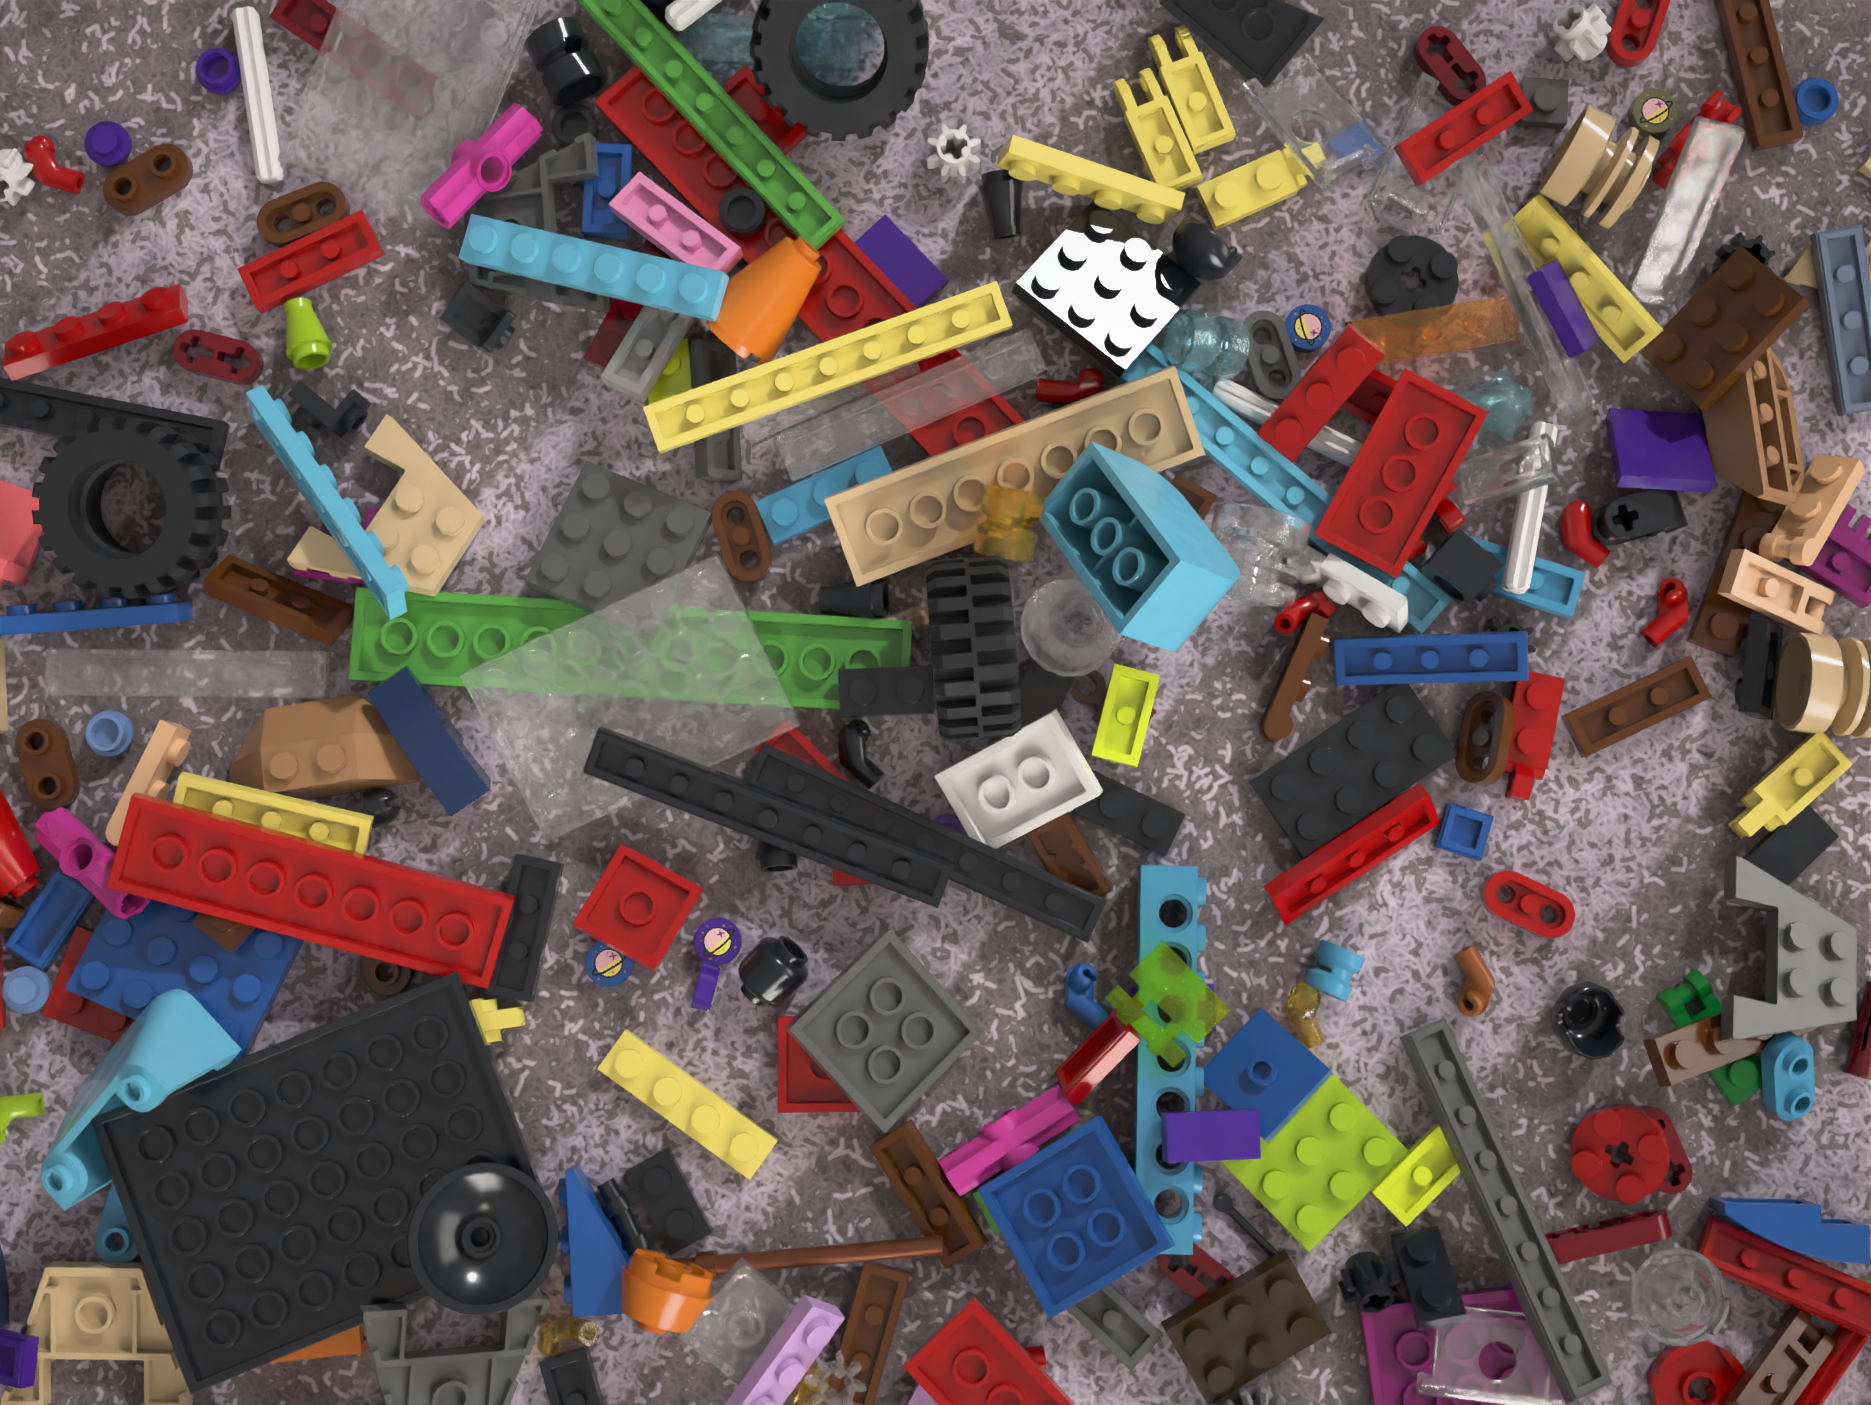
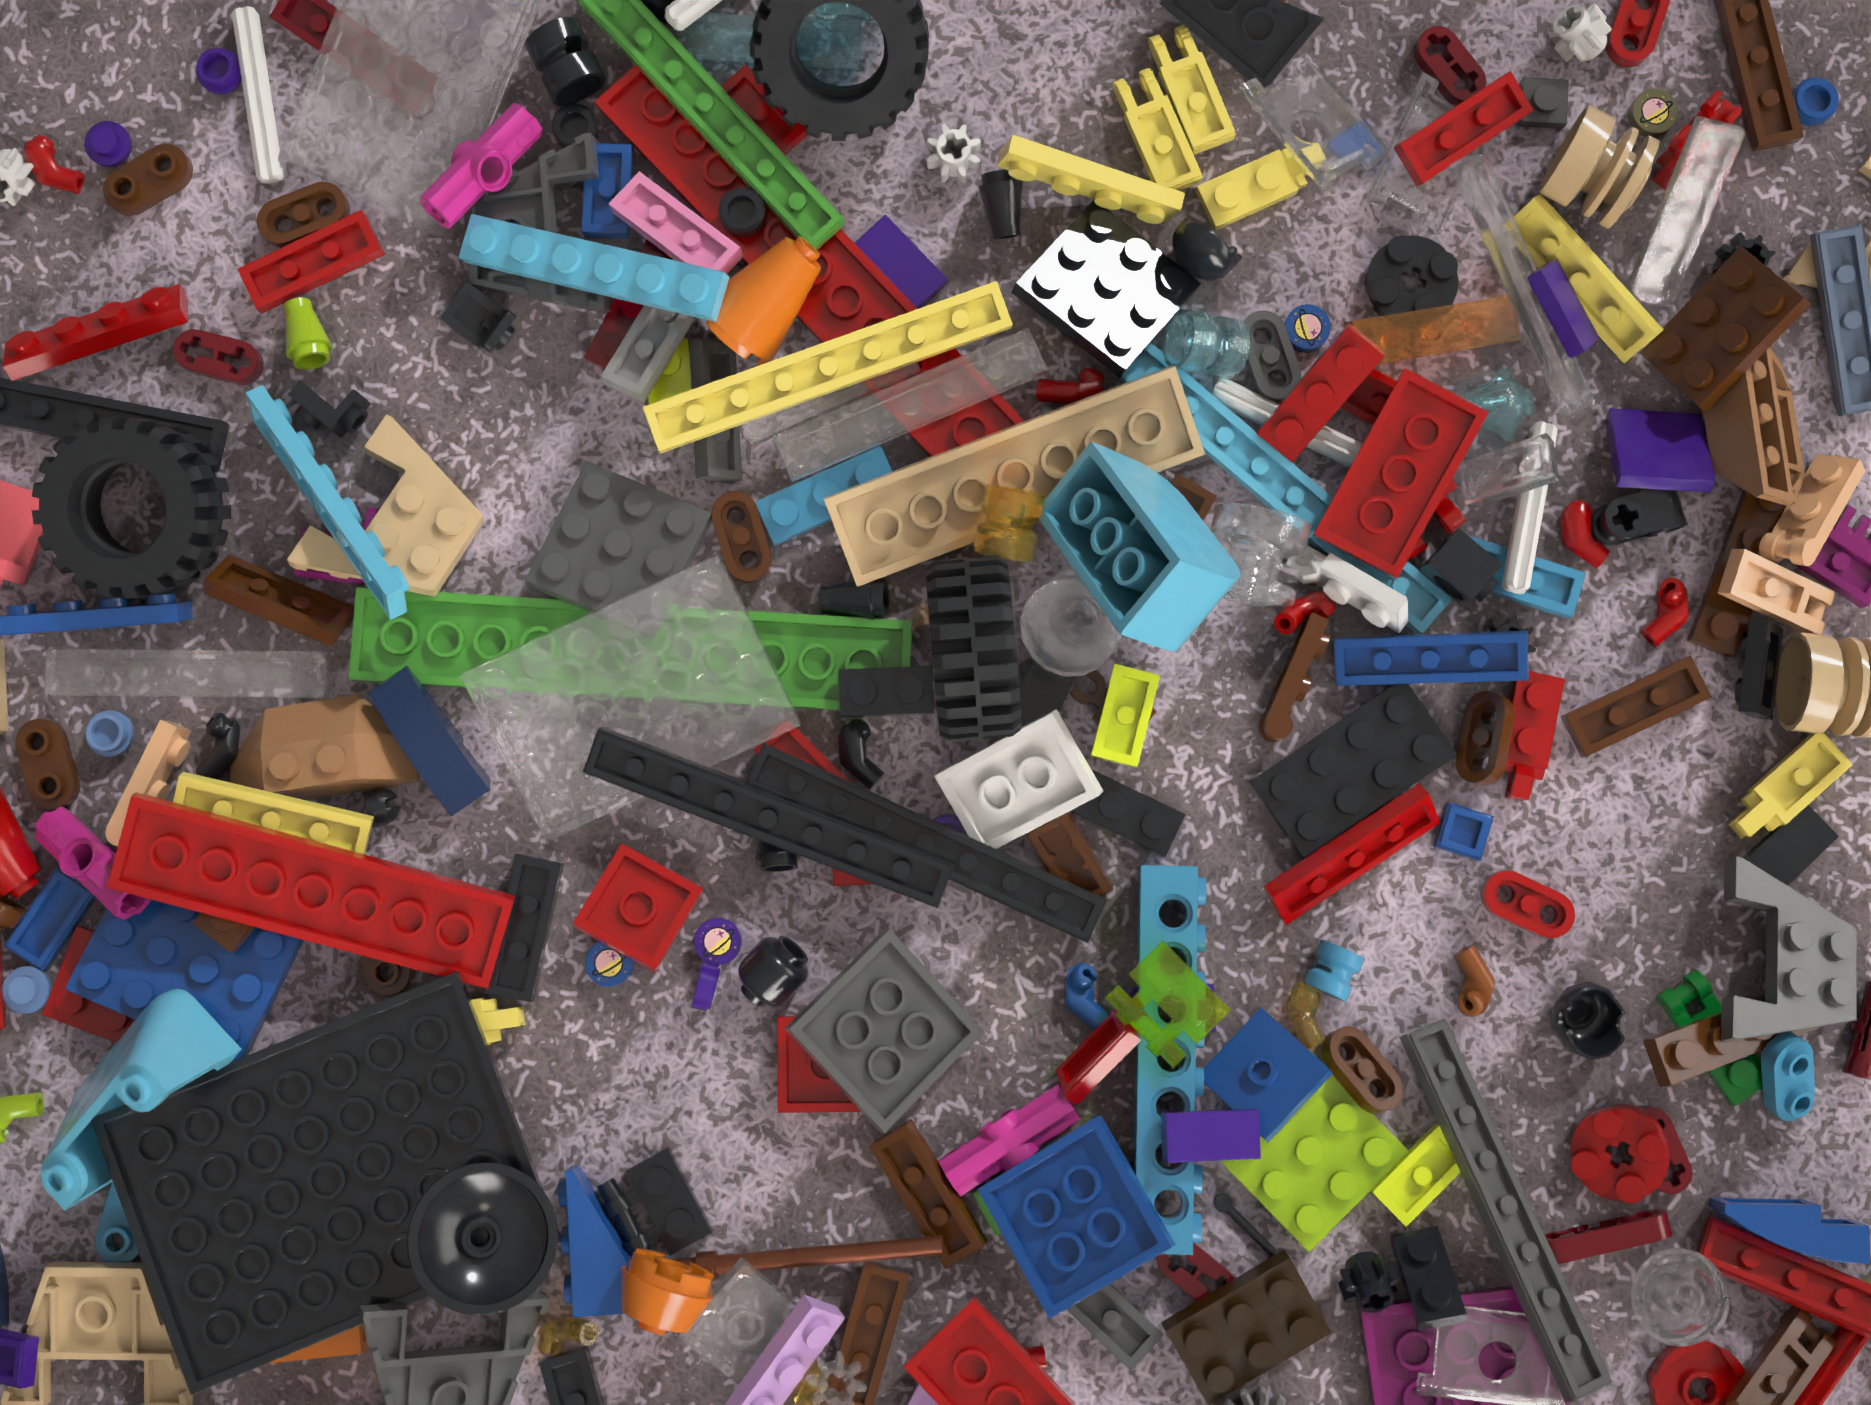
light yellow plate [597,1029,779,1180] -> none
none -> black arm [195,713,241,780]
none -> reddish brown plate [1321,1026,1403,1114]

